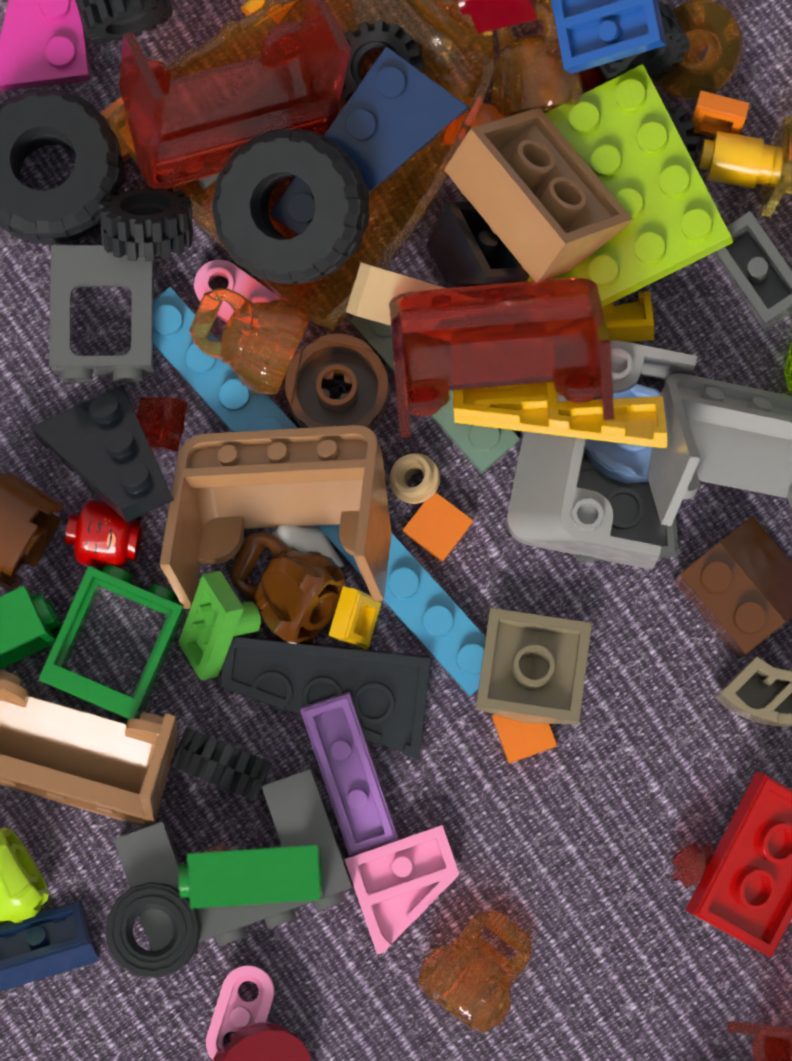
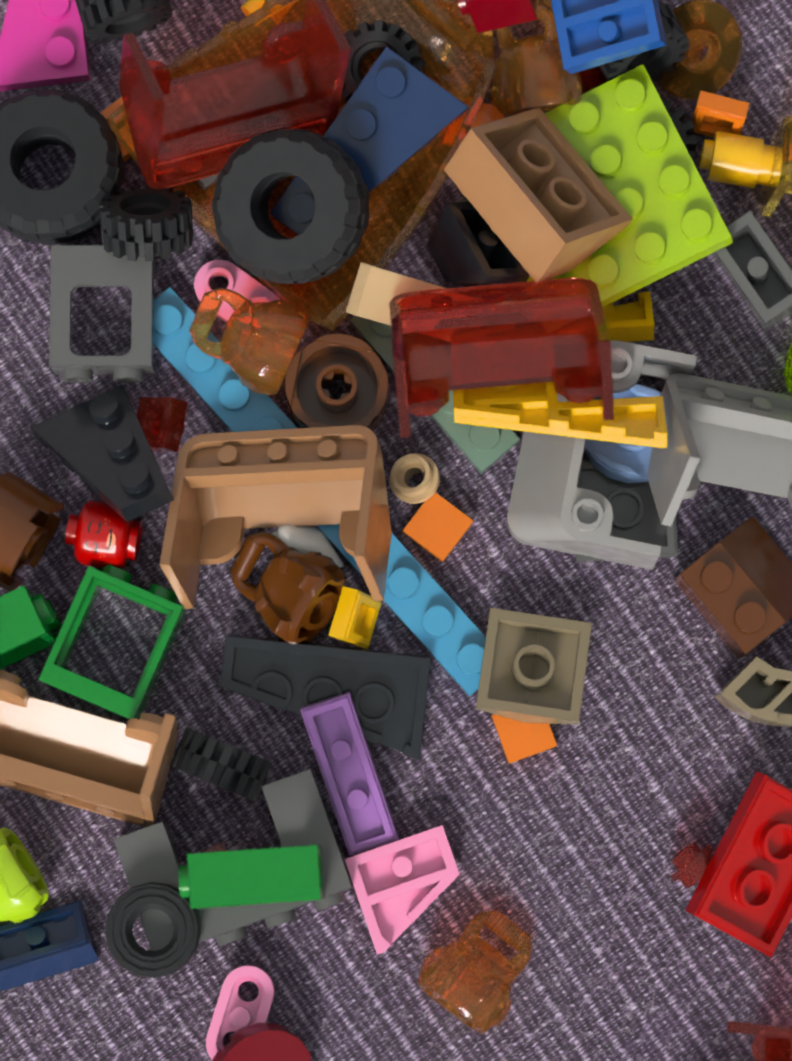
bright green tile [178,571,261,681] -> none

